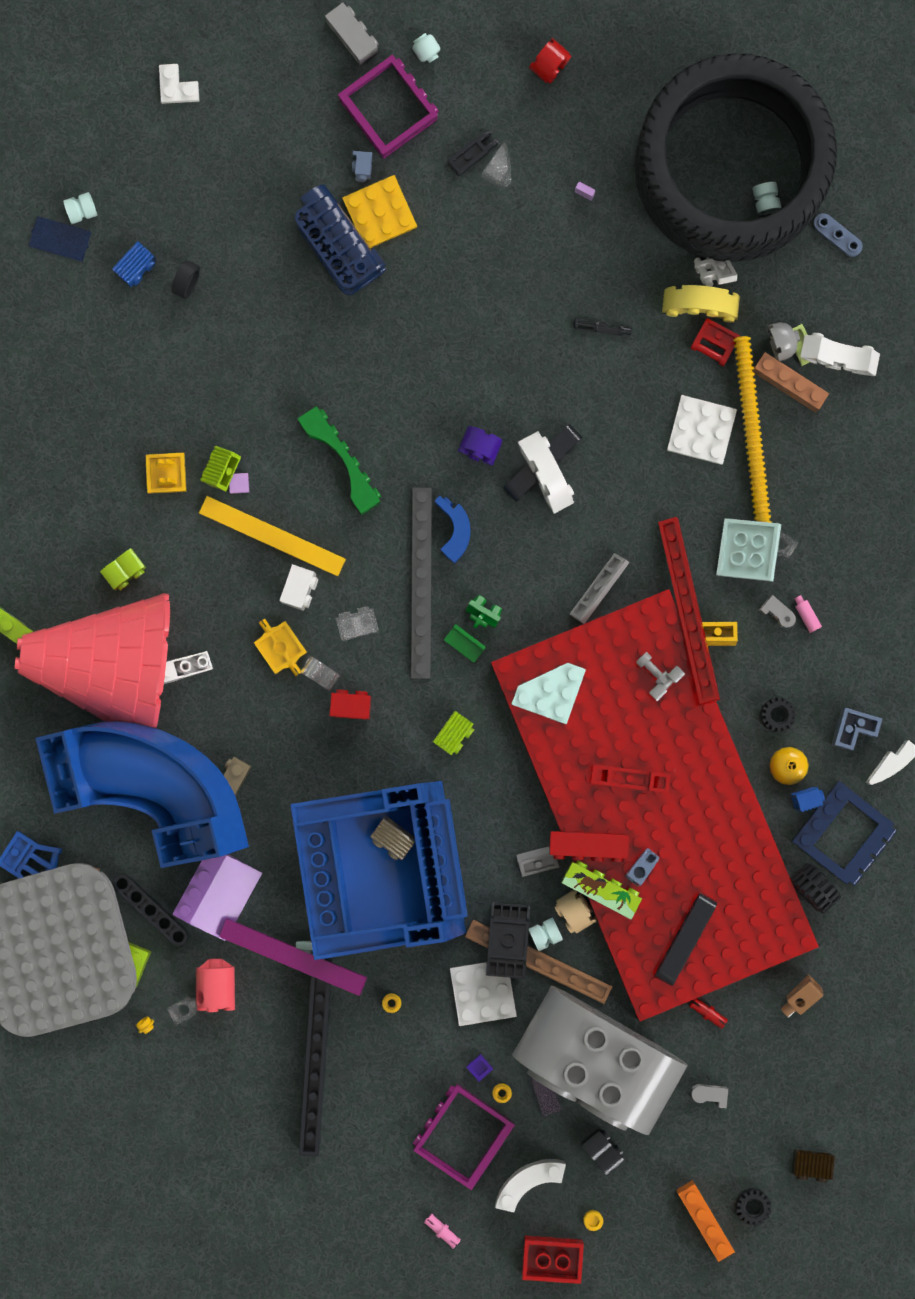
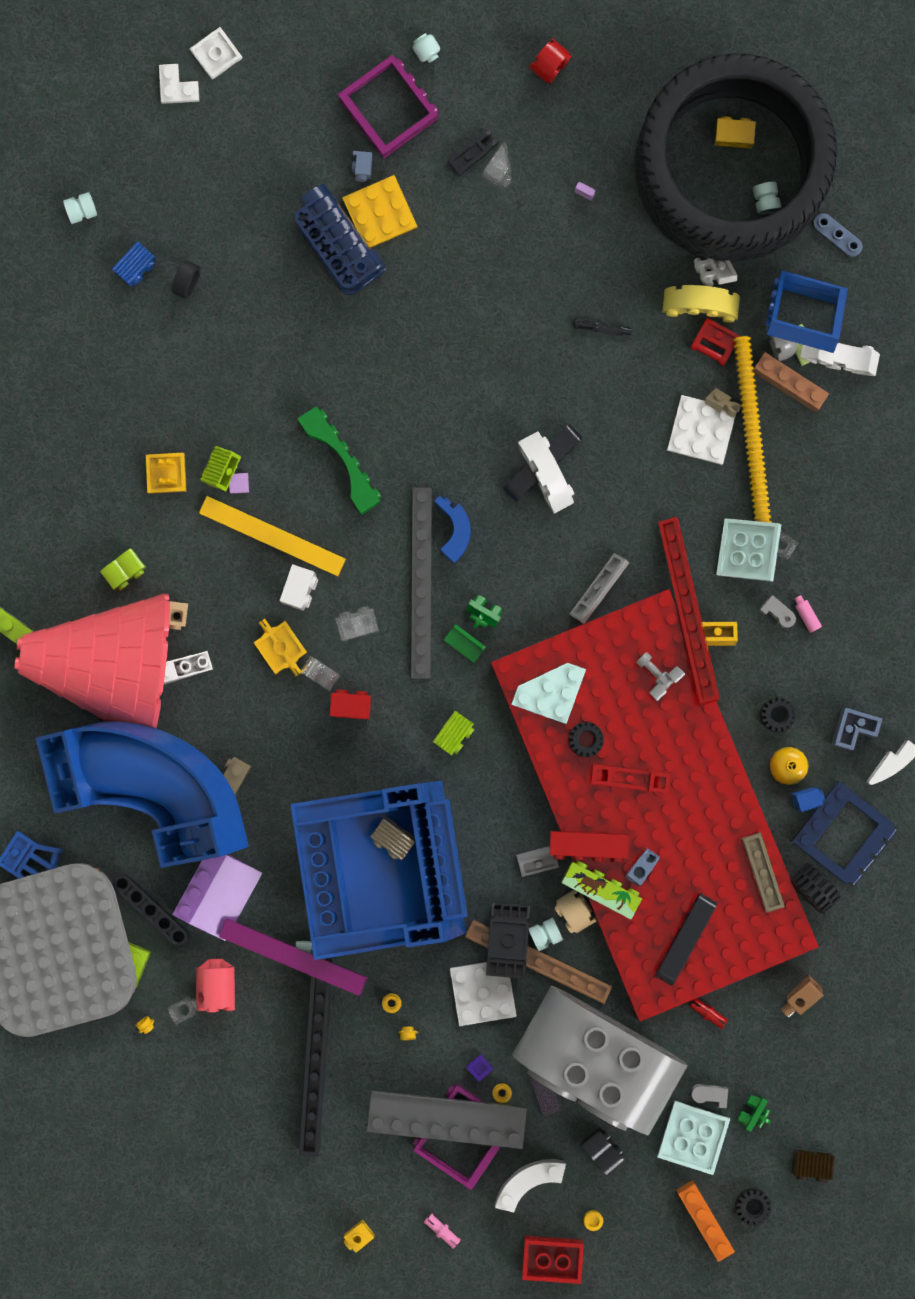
clear blue piece [29,216,91,262] -> none
light grey brick [325,3,378,65] -> none
dark purple brick [458,426,503,466] -> none
none -> tan brick [169,601,188,630]
none -> white tile [190,27,242,80]
none -> yellow brick [343,1219,375,1253]
none -> dark grey plate [367,1090,527,1149]
none -> yellow plate [398,1027,418,1040]
none -> black tyre [568,722,604,757]
none -> light aqua plate [657,1100,730,1175]
none -> dark tan plate [705,388,741,418]
none -> yellow brick [714,116,756,149]
none -> green hips [736,1094,771,1132]
none -> dark tan tile [741,832,785,913]
none -> blue window [765,270,848,353]

